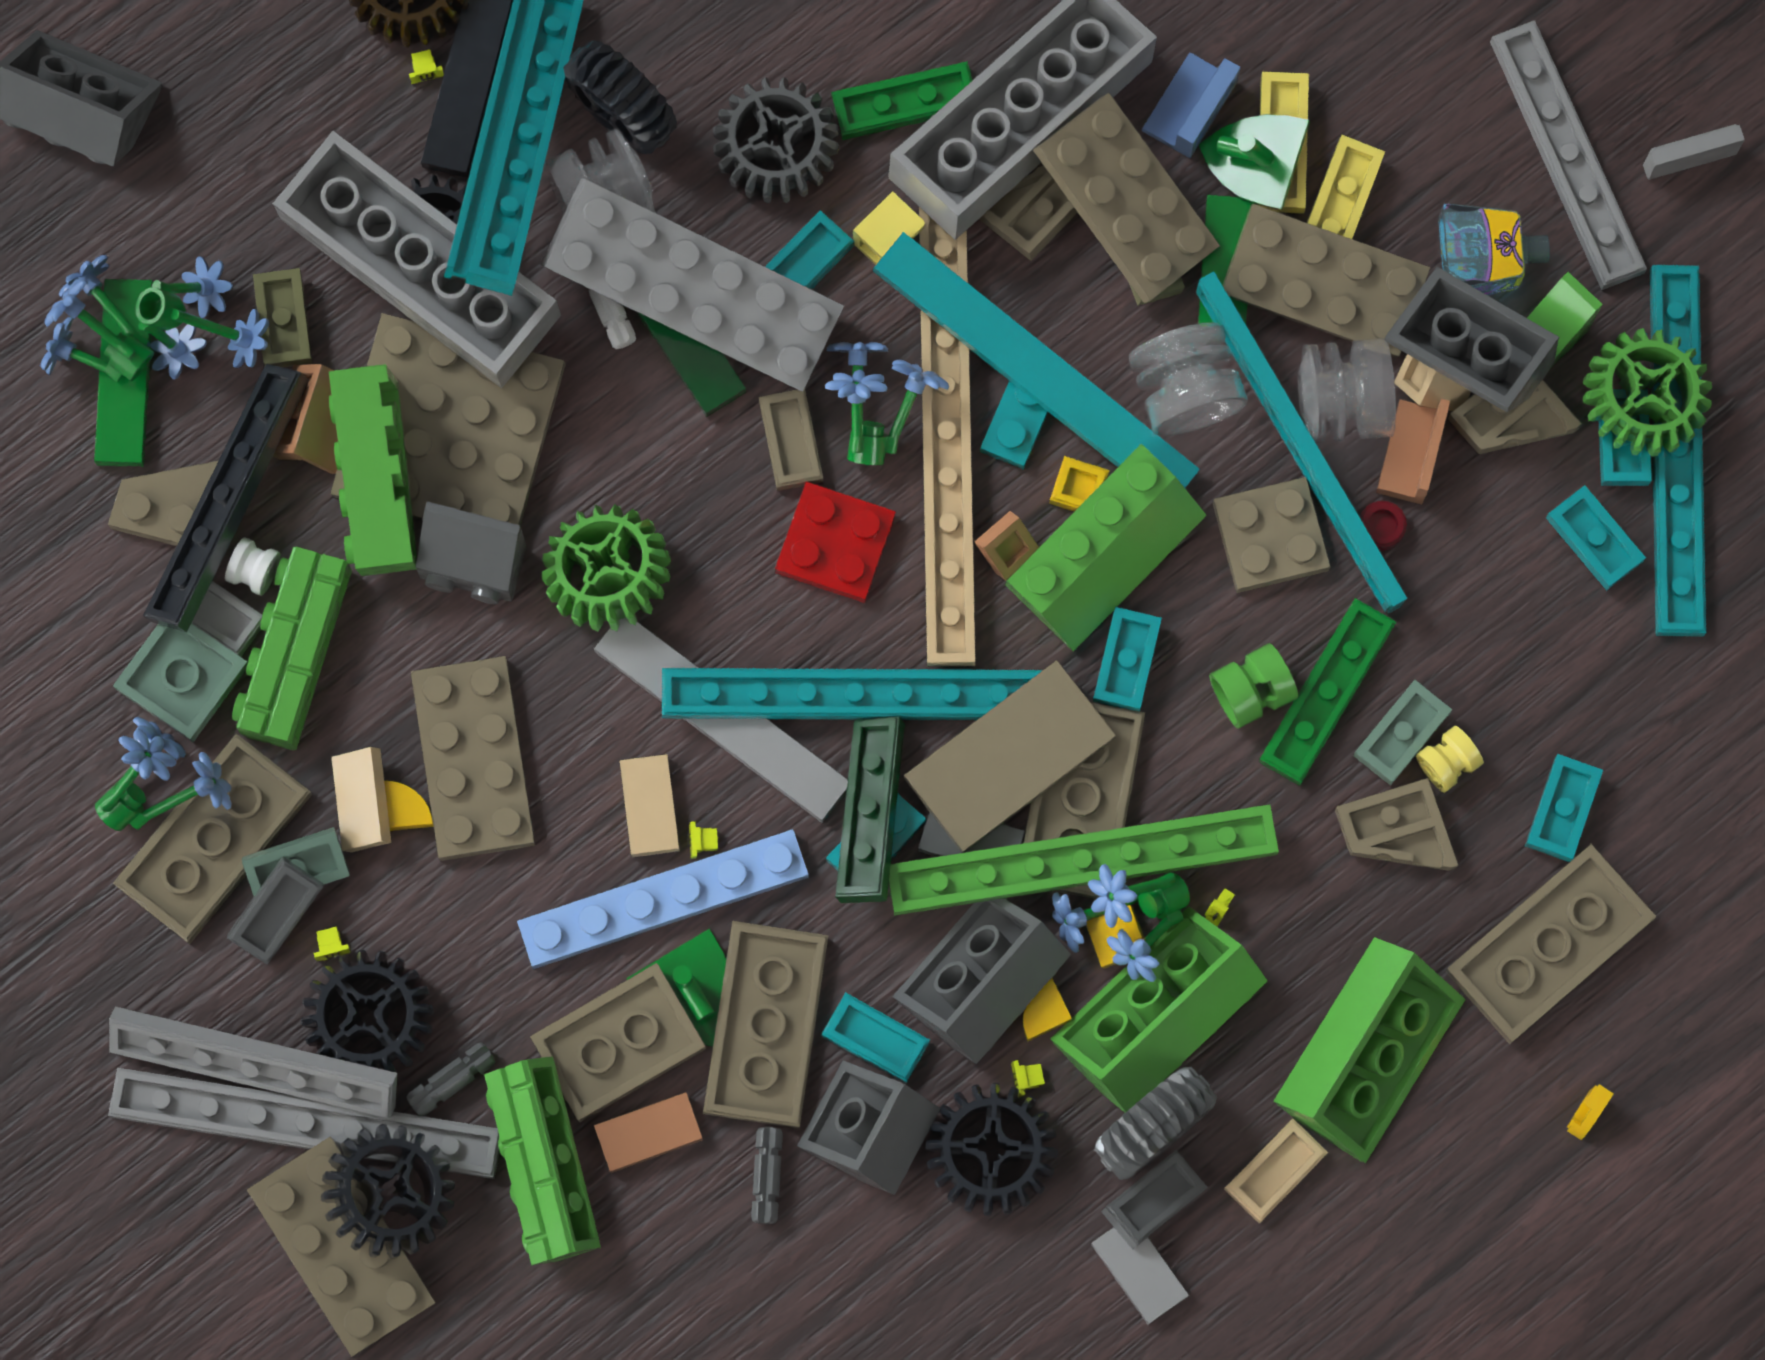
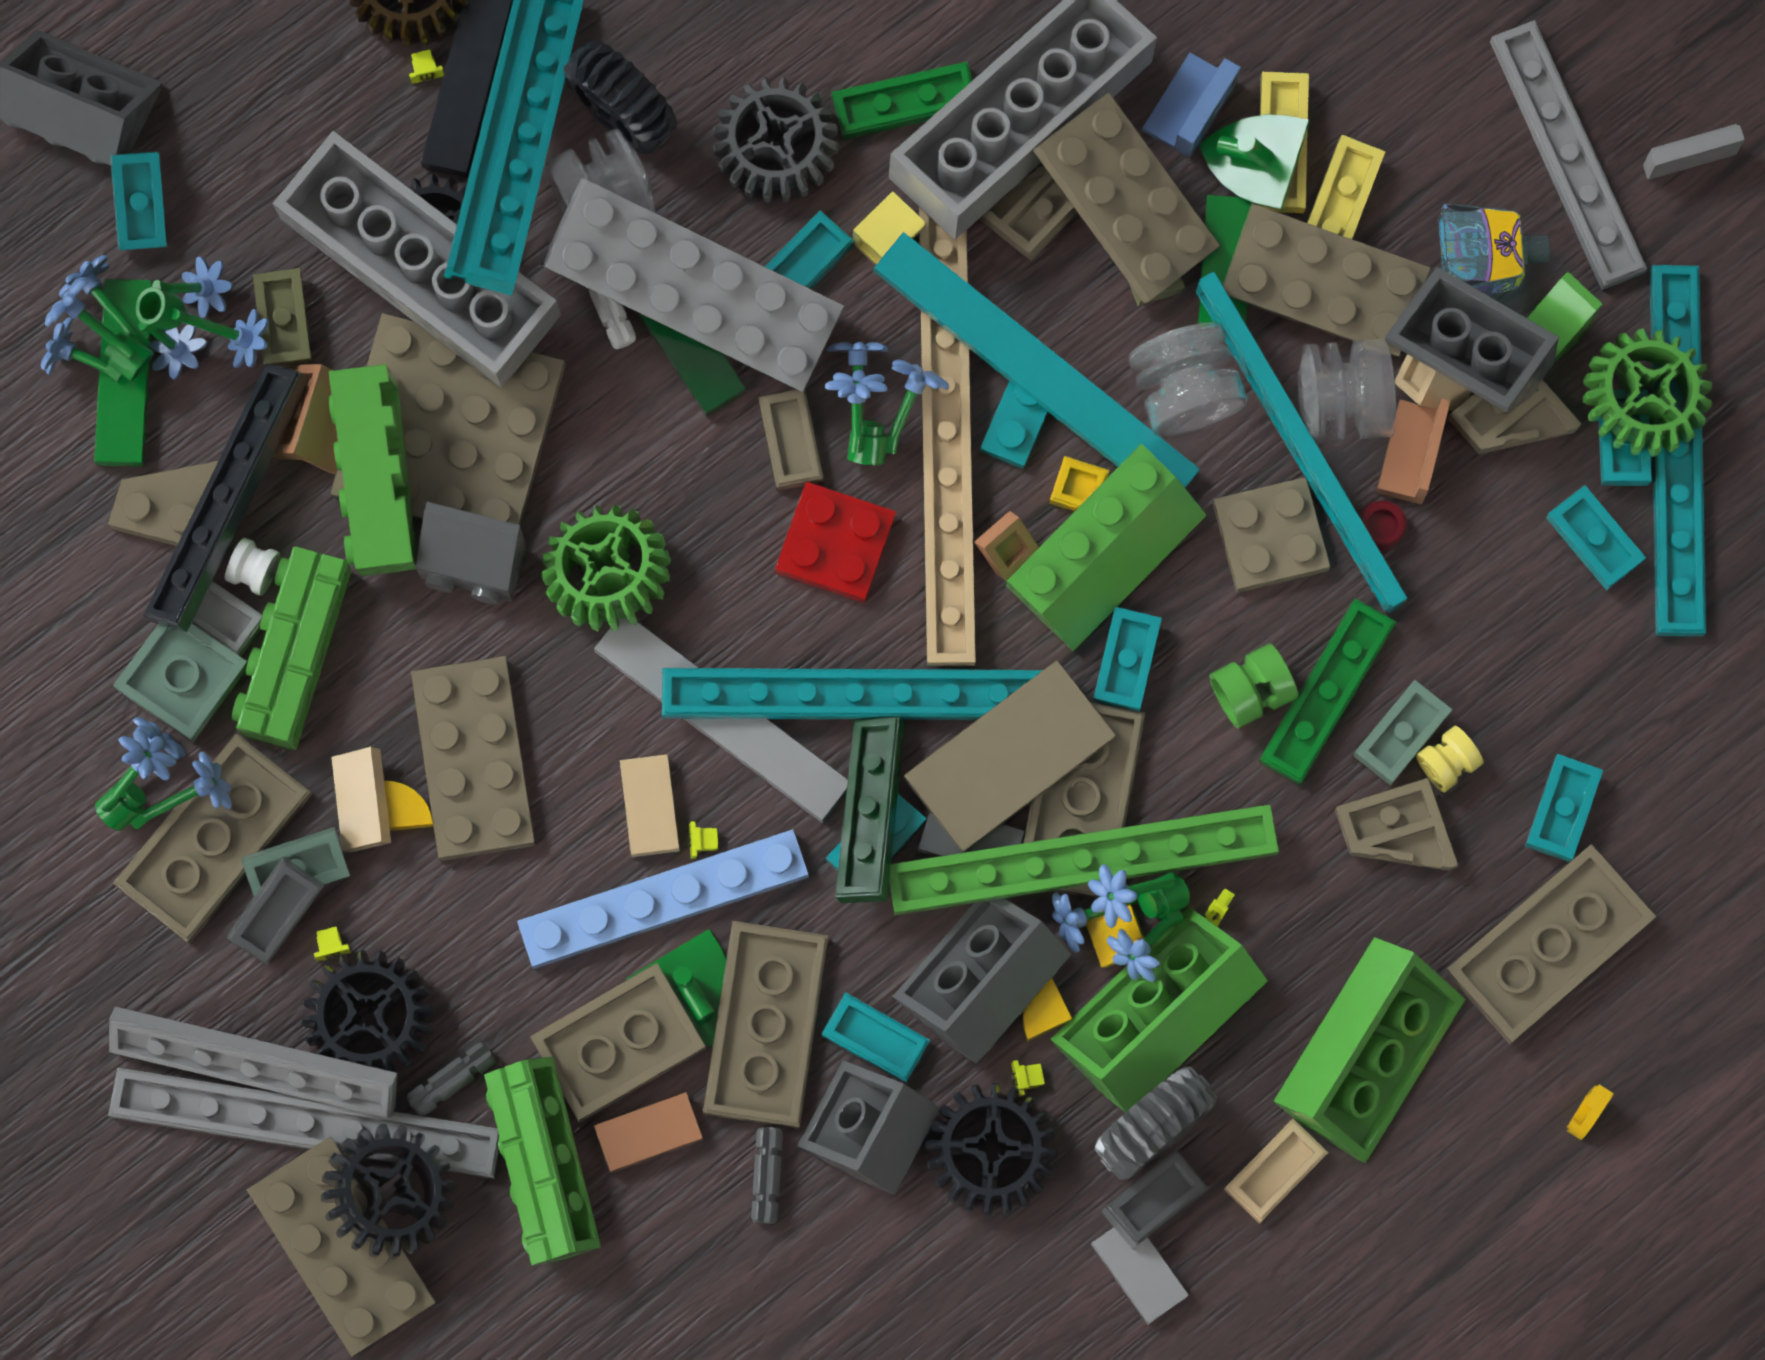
none -> teal plate [110,152,167,250]

